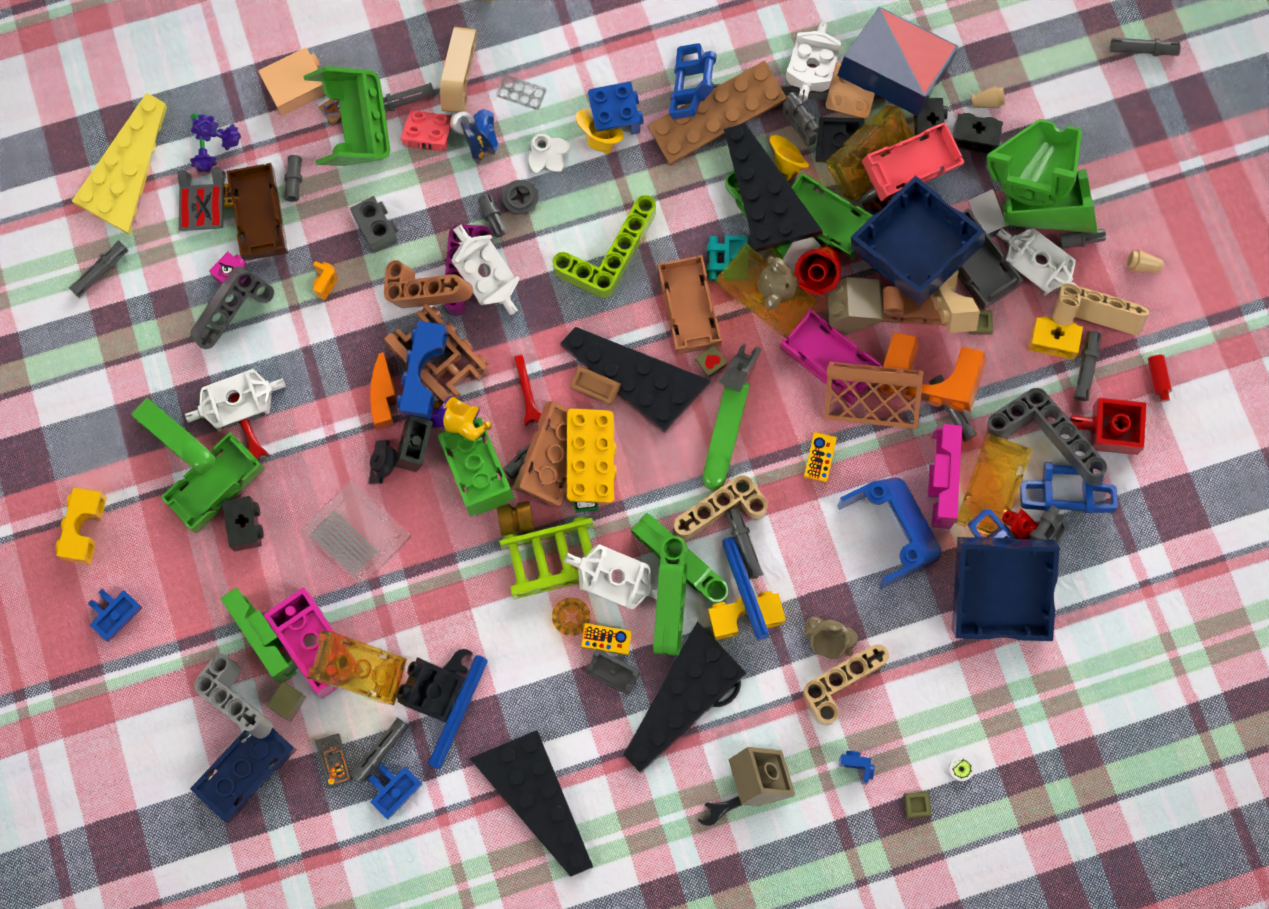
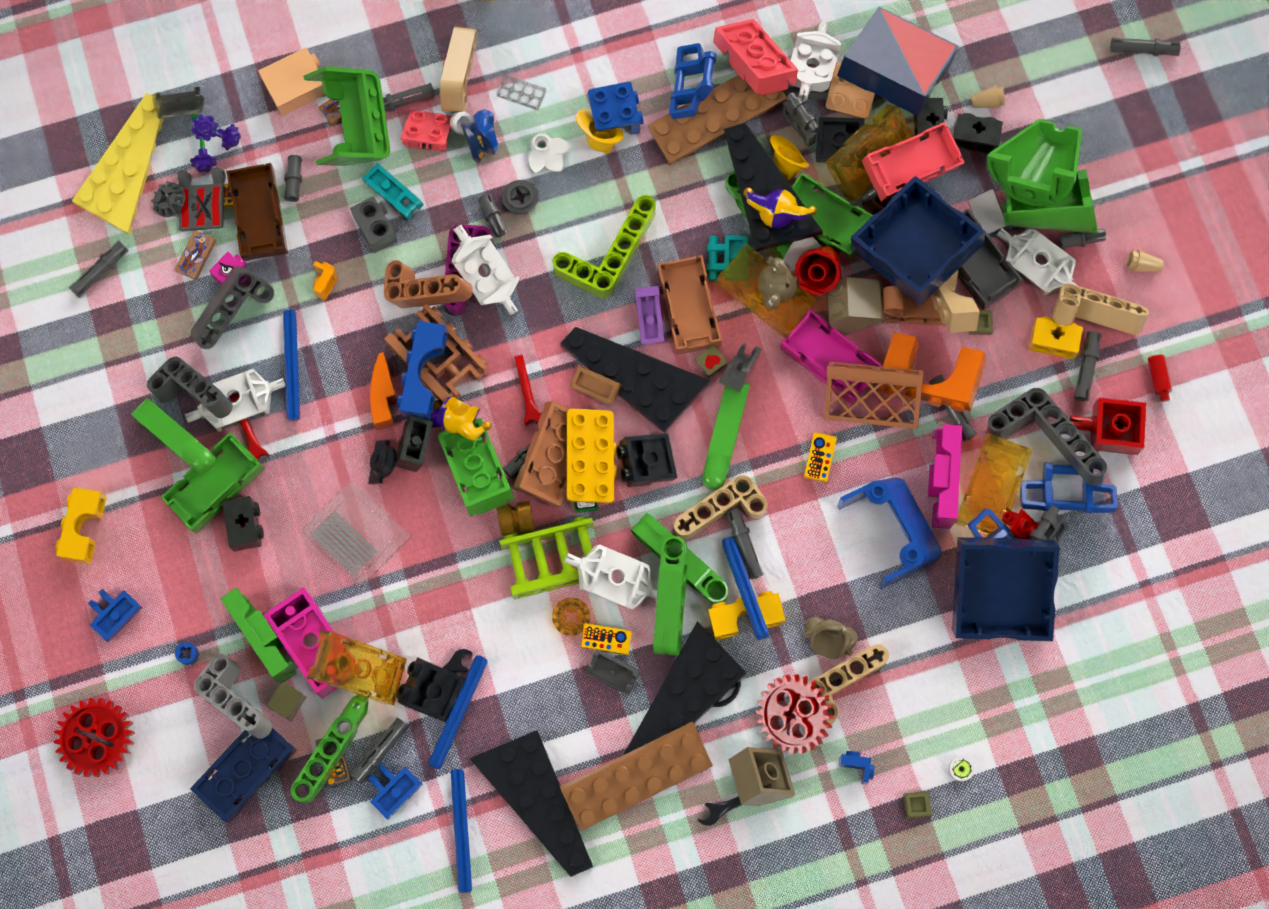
none -> red gear [53,698,135,778]
none -> dark grey beam [147,356,233,418]
none -> dark grey gear [151,181,185,217]
none -> clear smoke hinge [153,86,204,119]
none -> tile [175,230,217,280]
none -> blue bush [175,642,199,665]
none -> blue axle [283,310,300,421]
none -> bright green piece [291,695,369,804]
none -> teal plate [362,163,424,221]
none -> blue axle [450,769,472,893]
none -> medium nougat plate [560,722,713,831]
none -> black plate [616,433,678,487]
none -> medium lavender bracket [634,286,664,344]
none -> coral piece [713,19,798,96]
none -> piece [744,188,817,228]
none -> gear [756,674,834,755]

